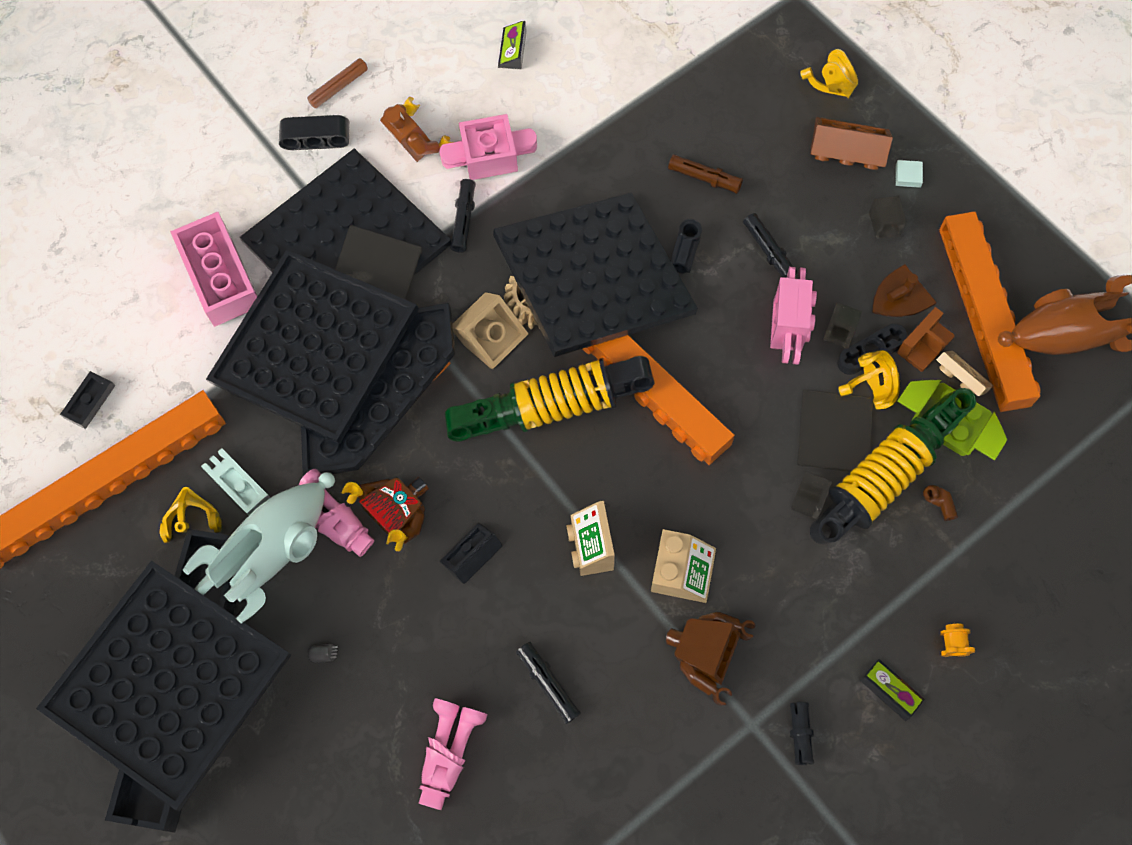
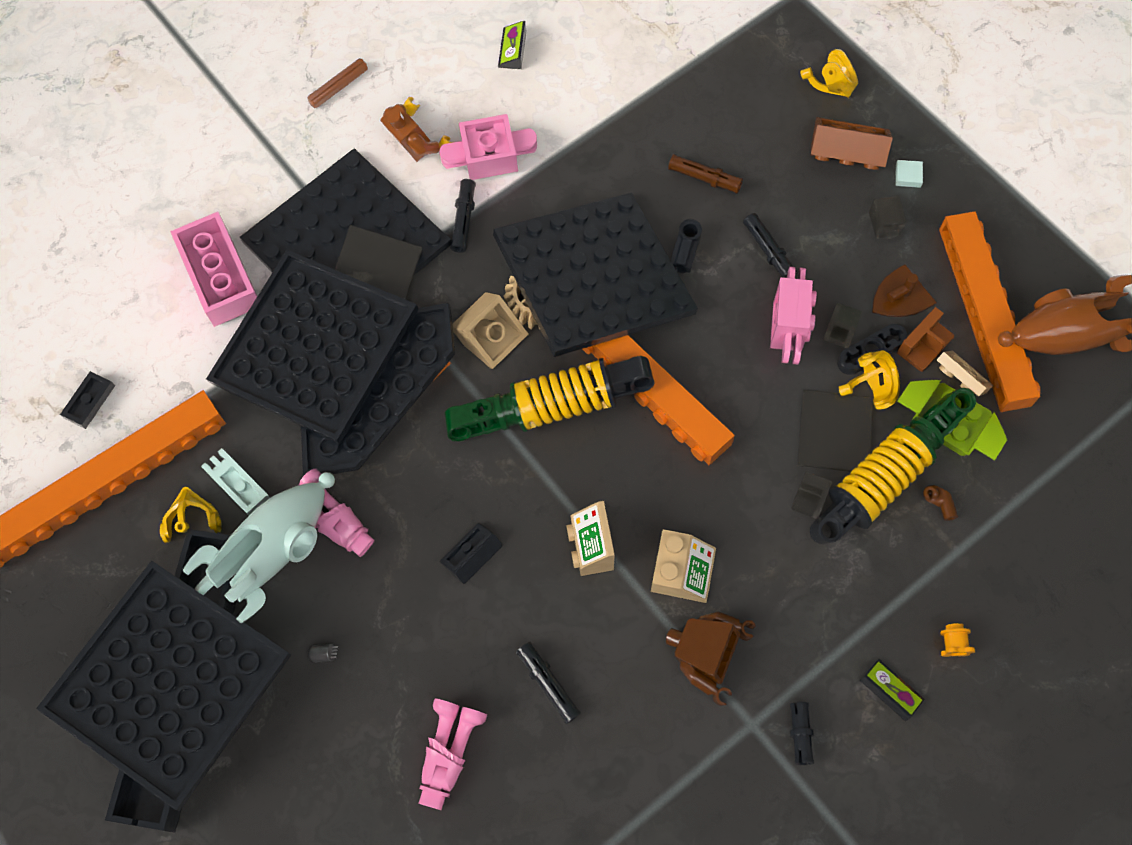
black beam [279,115,350,150] -> none
torso [341,477,429,552] -> none

